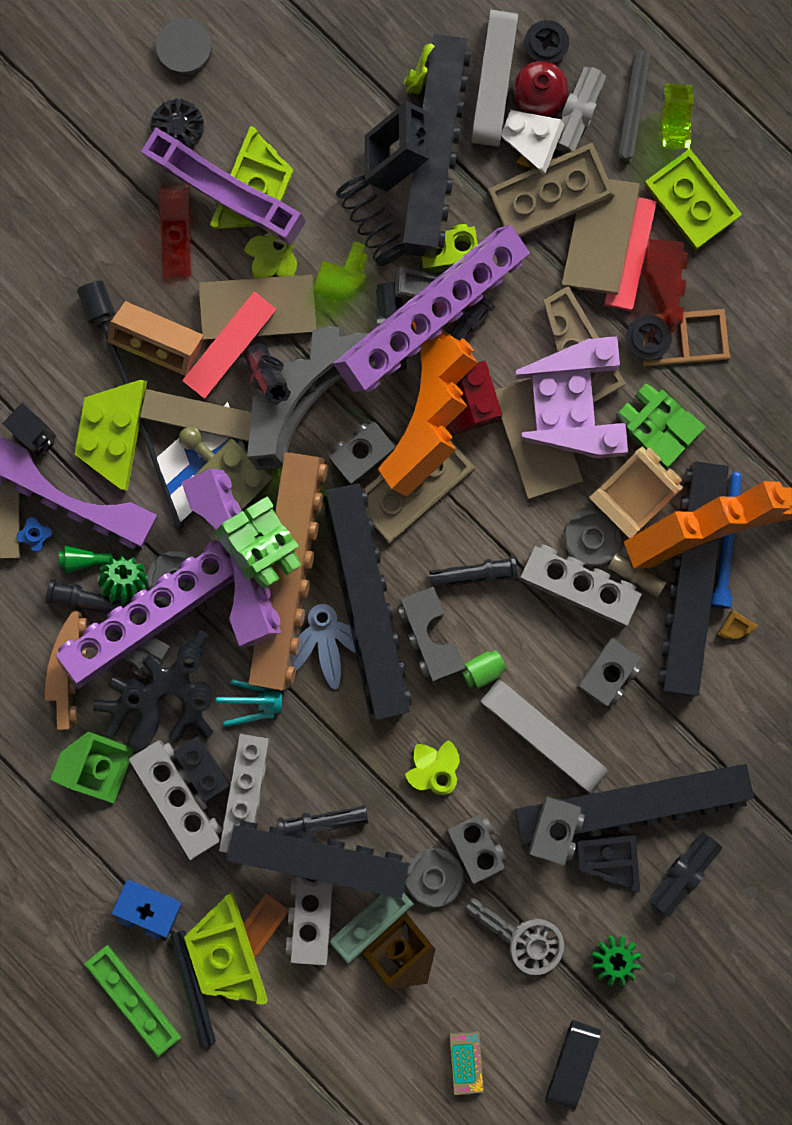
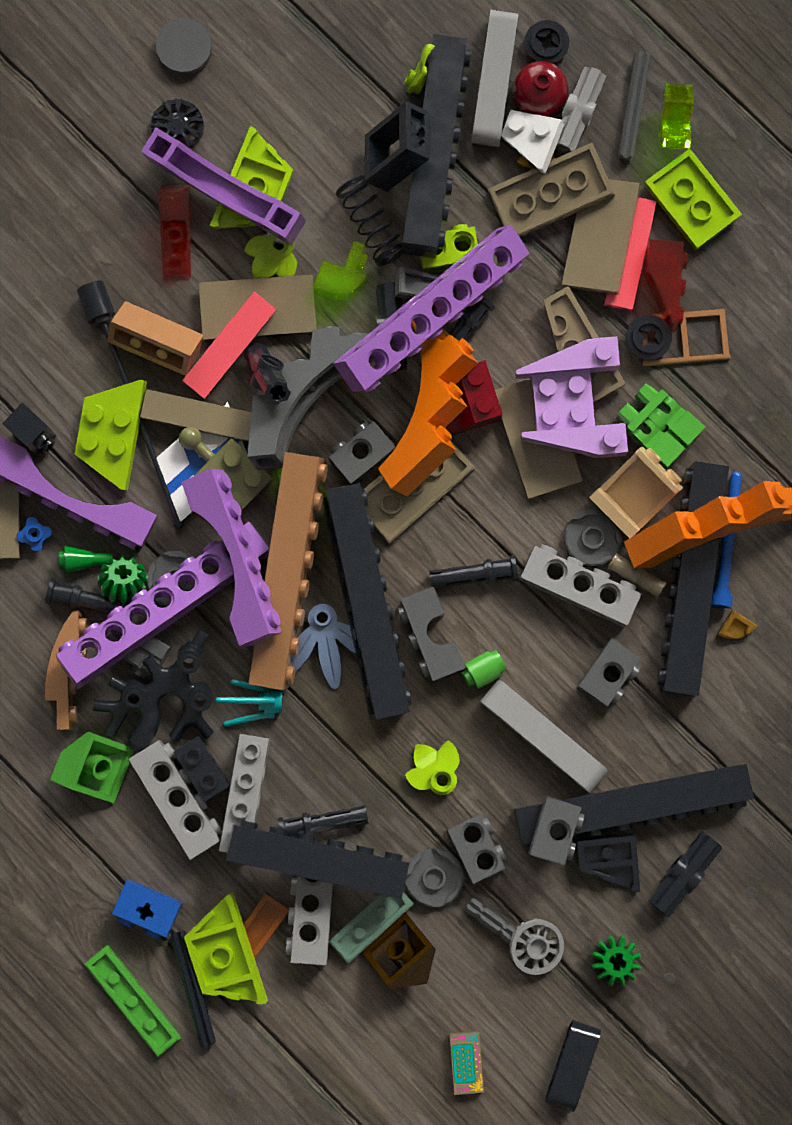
hips [214,496,301,590] -> none

